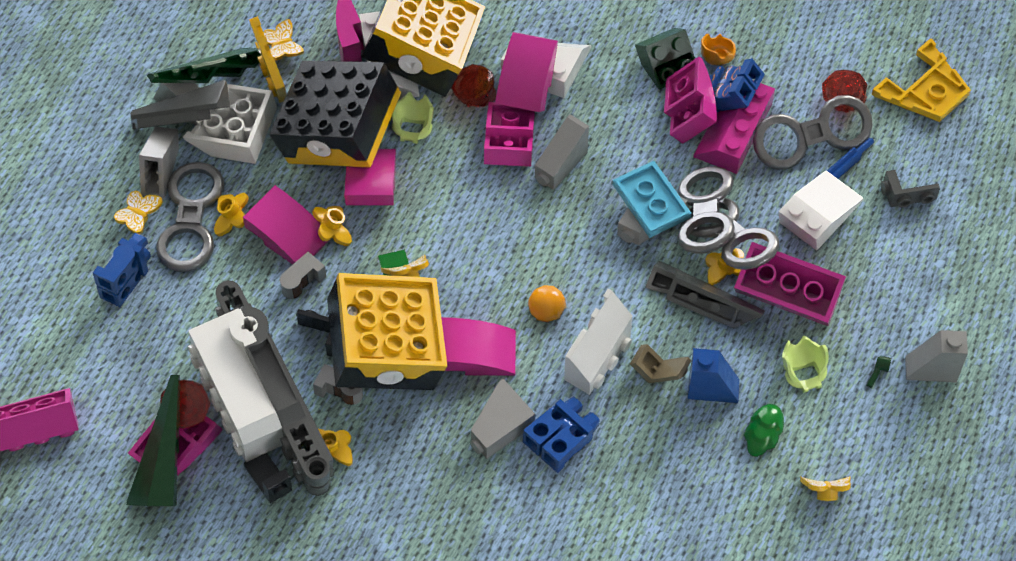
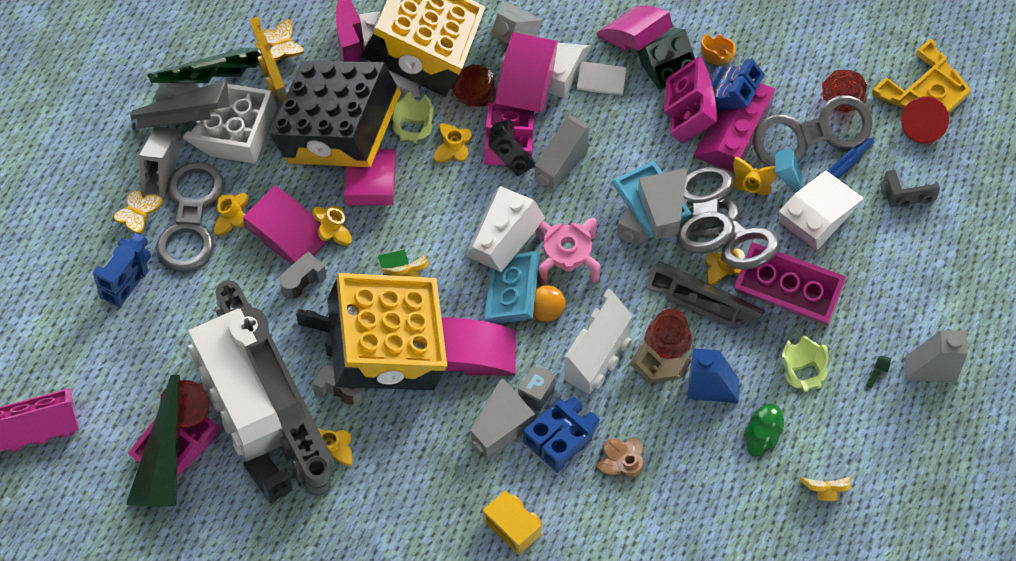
none -> yellow animal [434,123,472,163]
none -> white wedge [466,186,545,272]
none -> yellow piece [483,490,542,555]
none -> medium azure tile [484,251,540,324]
none -> black bracket [488,118,536,176]
none -> light grey slope [490,1,543,44]
none -> light grey brick [518,365,556,411]
none -> bright pink plate [535,218,600,285]
none -> white slope [577,62,626,96]
none -> dark pink slope [596,5,673,51]
none -> medium nougat plate [596,437,644,477]
none -> light grey slope [638,168,687,240]
none -> clear red hat [644,308,692,359]
none -> yellow animal [733,157,777,196]
none -> medium azure slope [775,148,803,193]
none -> red tile [901,96,949,145]

